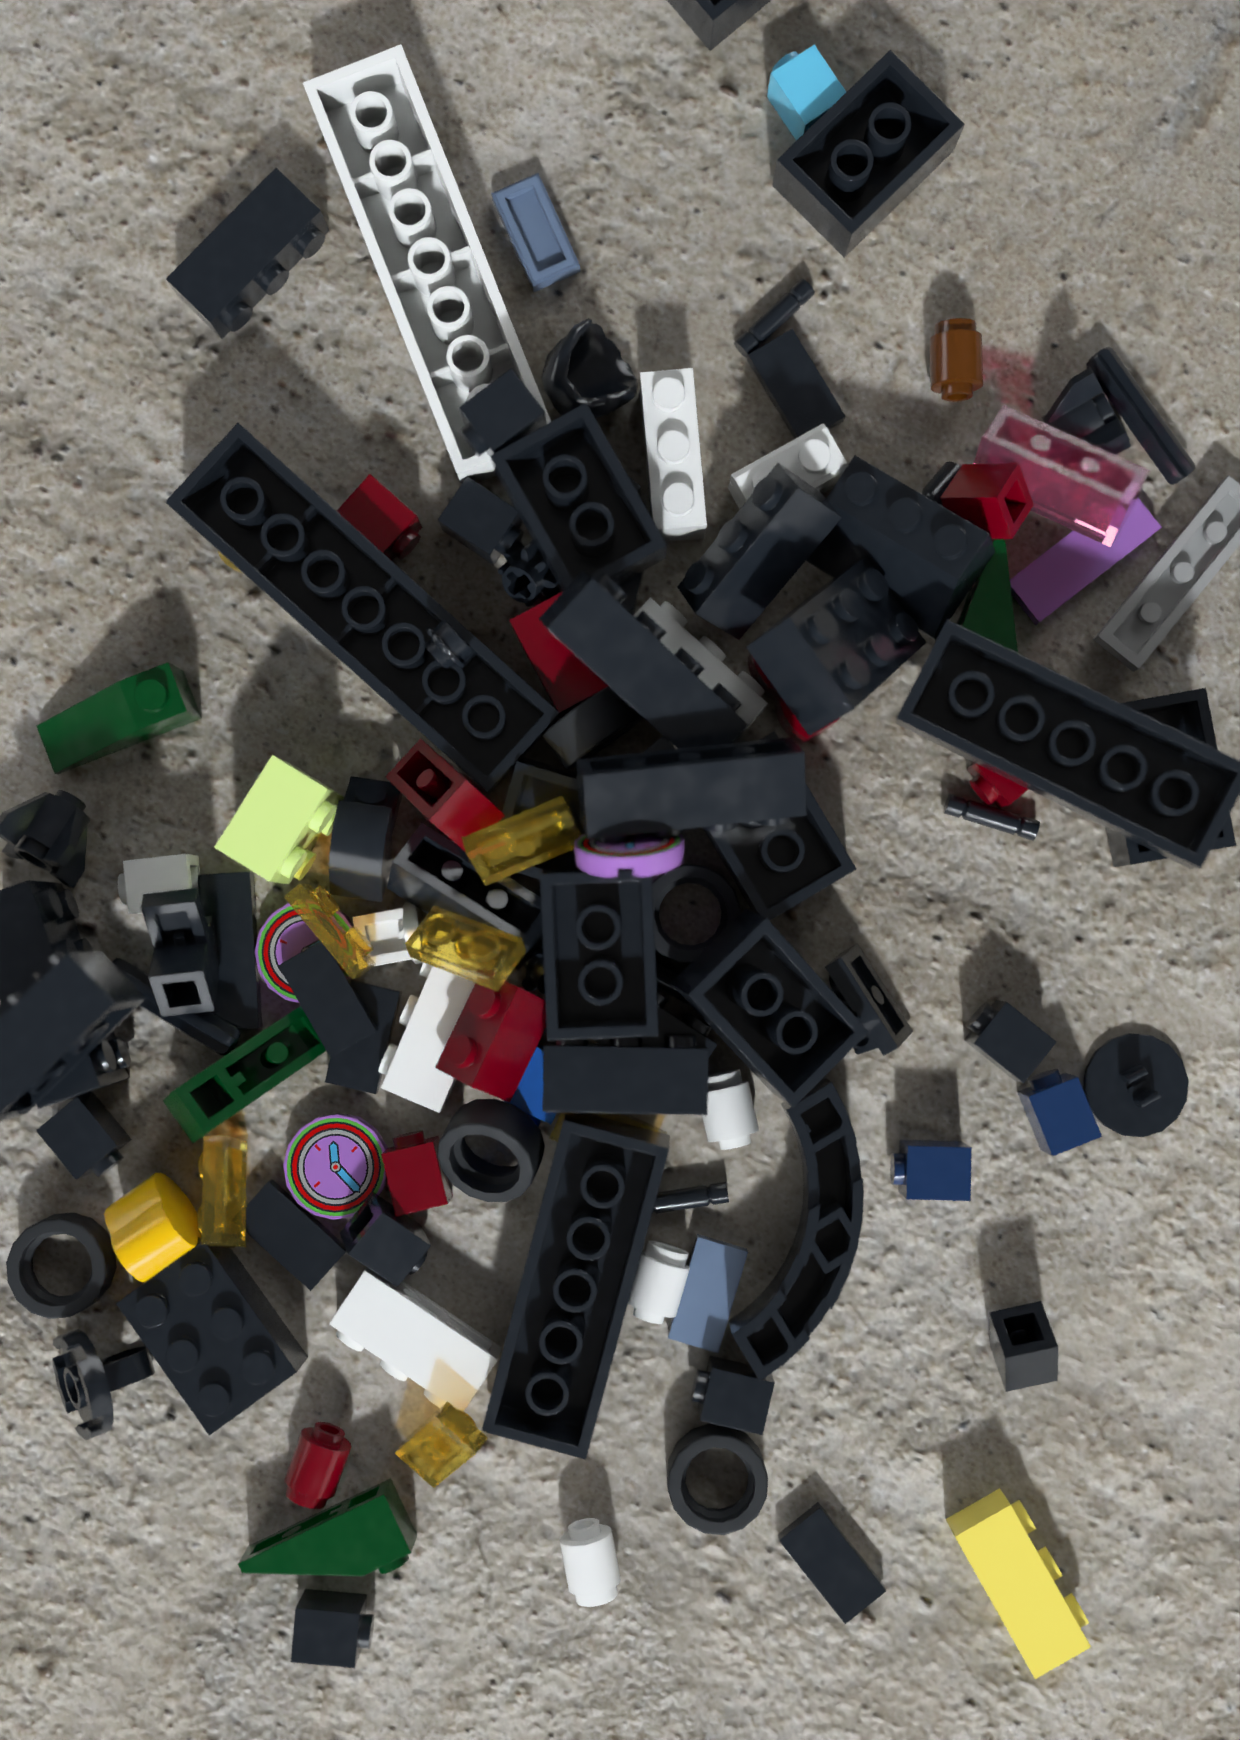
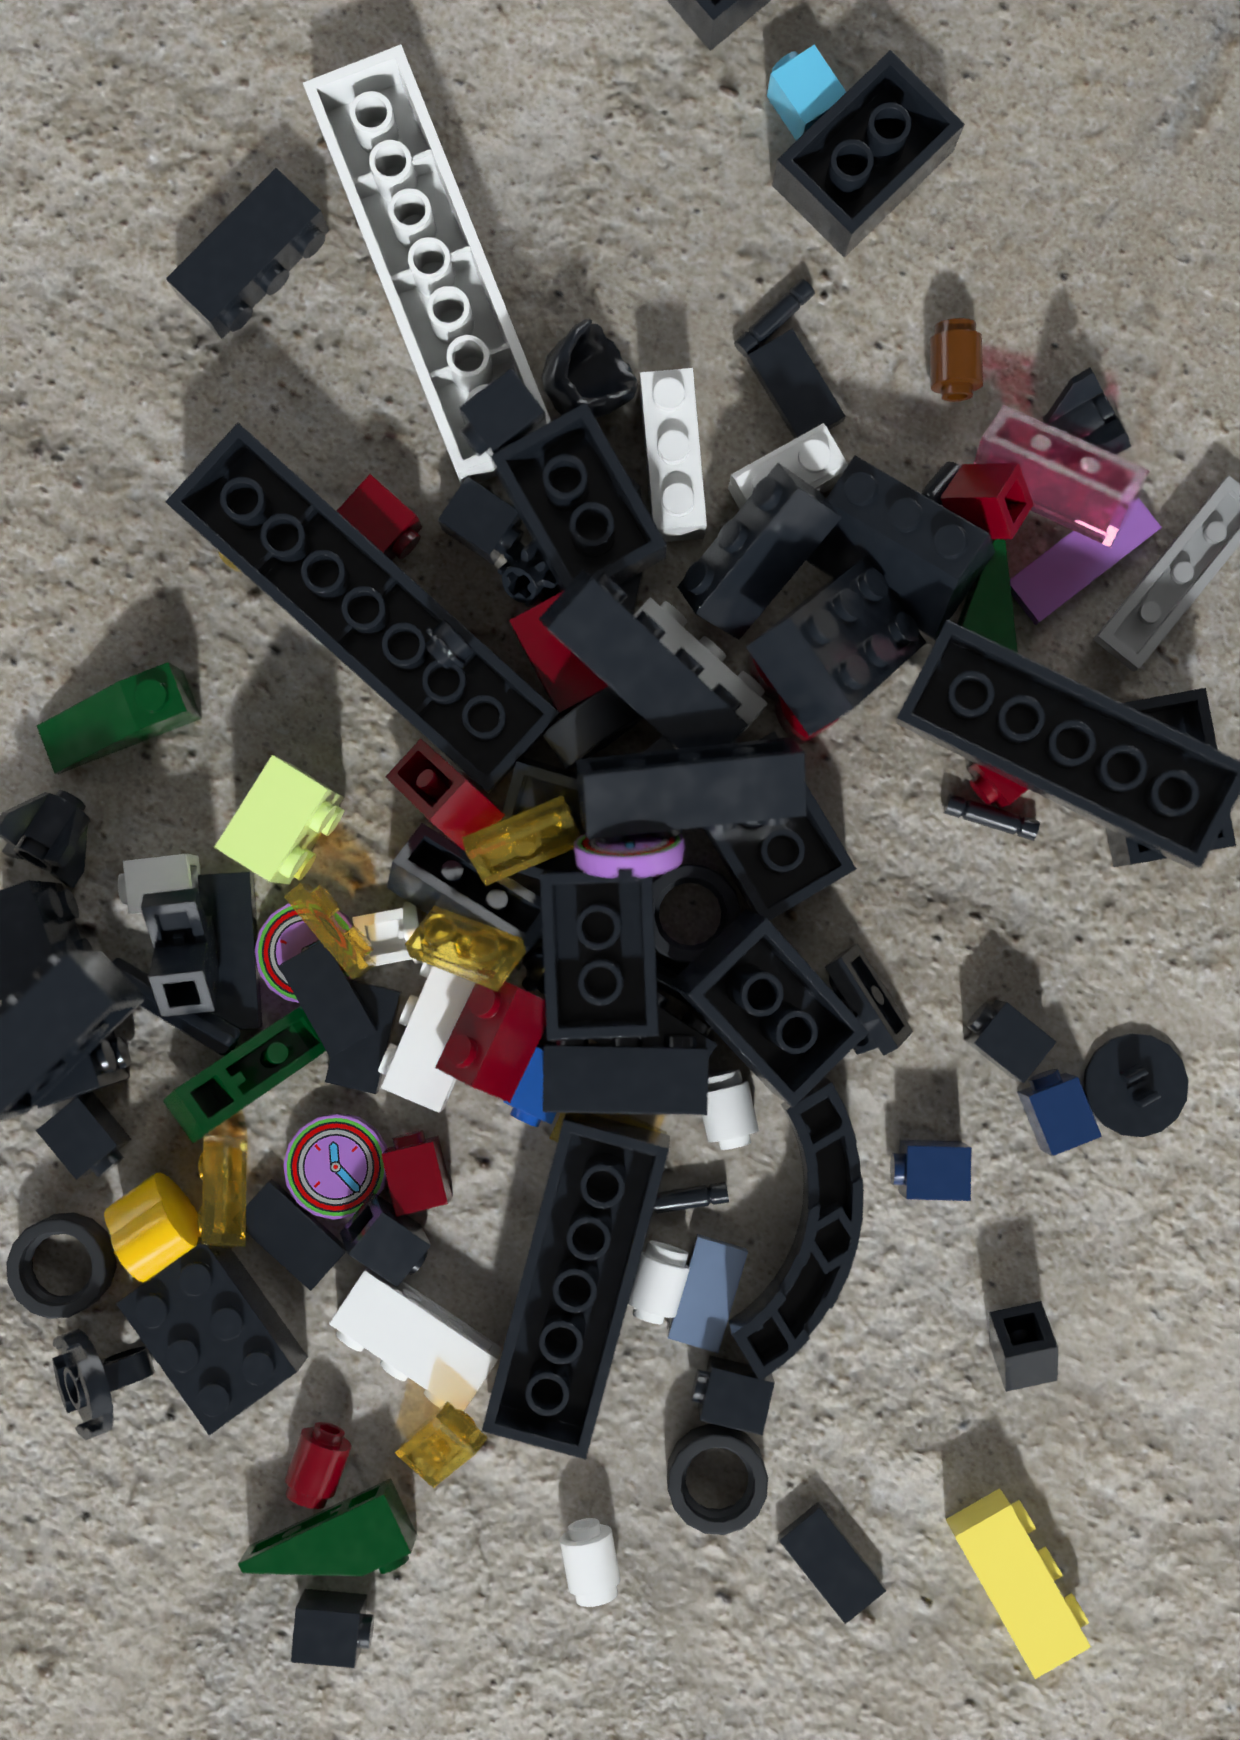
black brick [329,776,402,902] -> none
black tyre [437,1099,545,1202] -> none
sand blue tile [491,173,580,292] -> none
black axle [1086,347,1195,485] -> none

